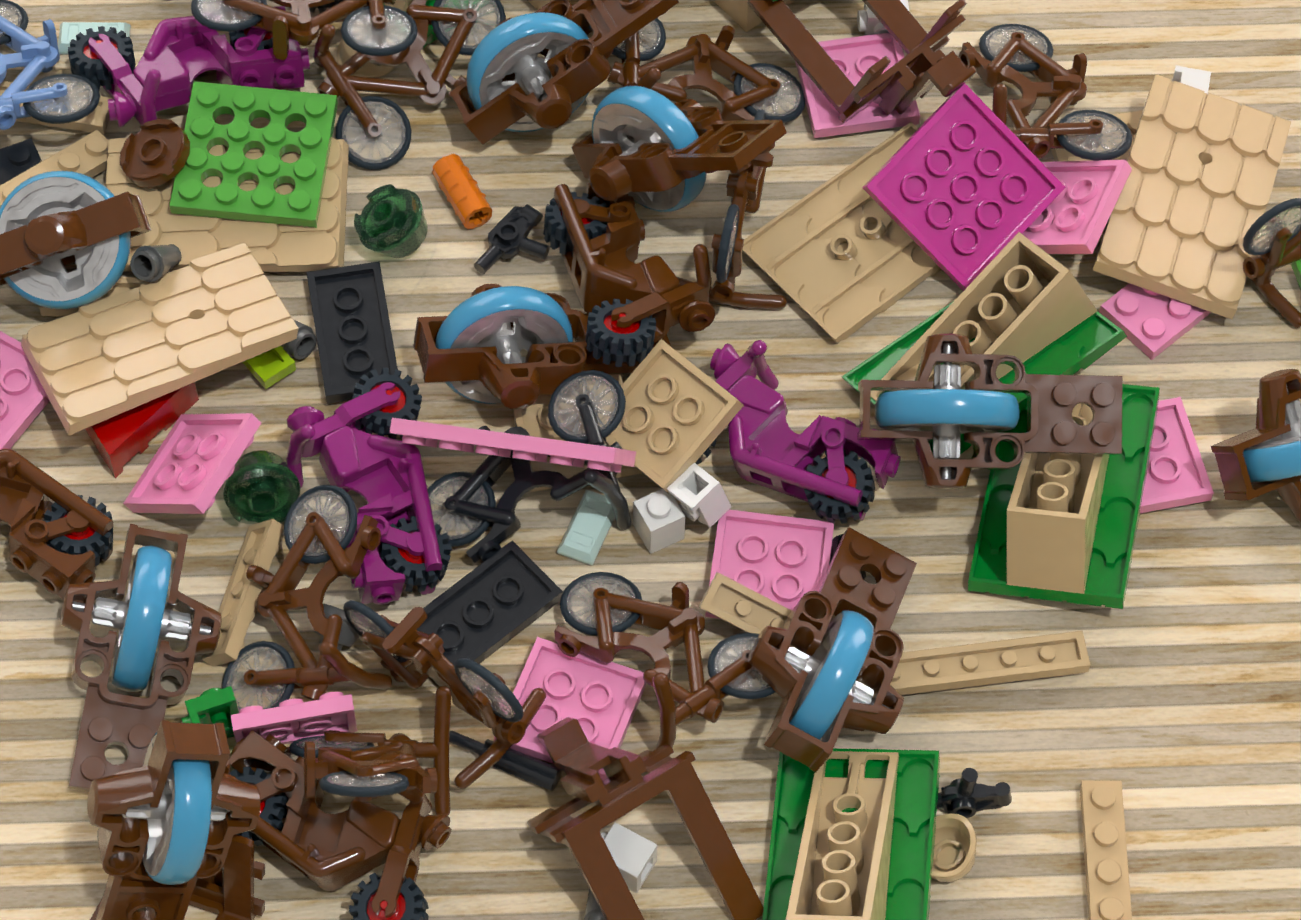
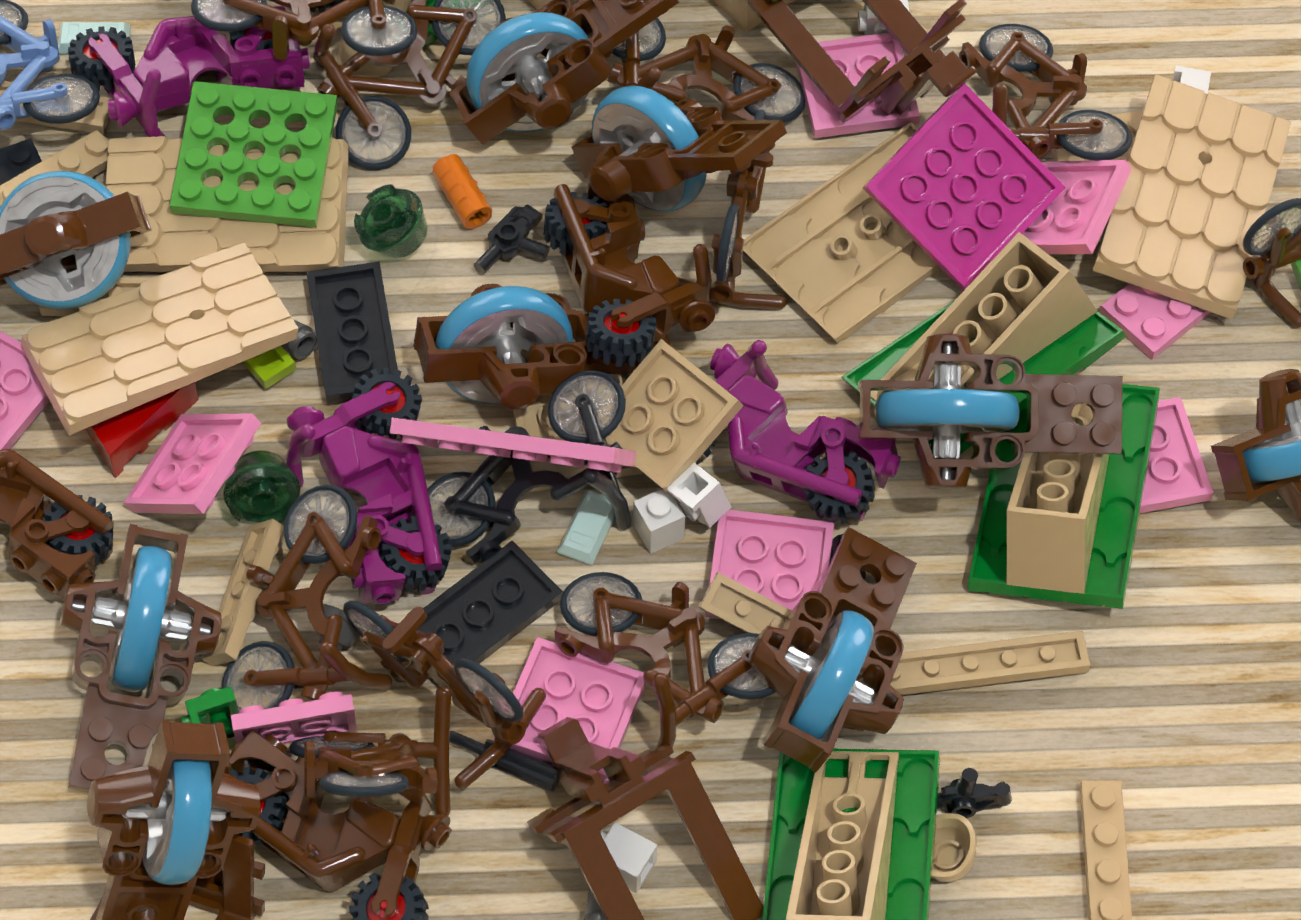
reddish brown tile [120,118,190,188] -> none
dark grey cone [130,244,182,282] -> none

